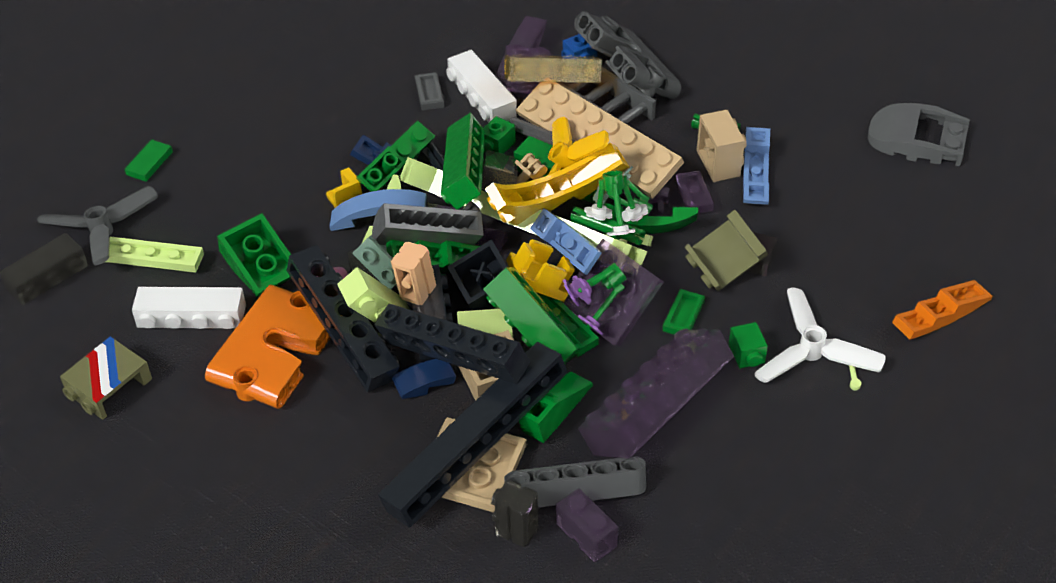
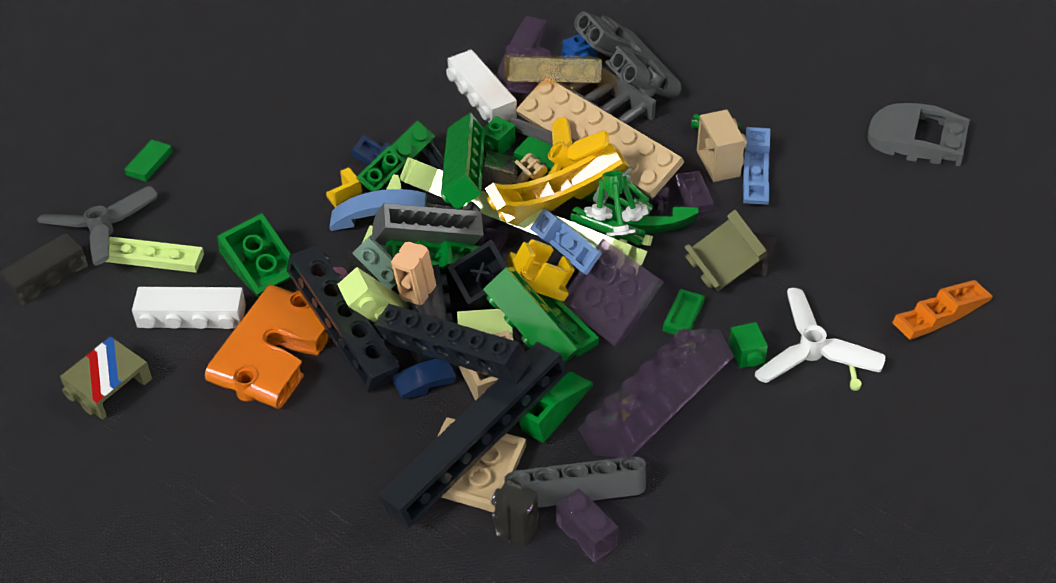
dark grey tile [415,72,444,111] -> none
plant [563,263,627,335] -> none

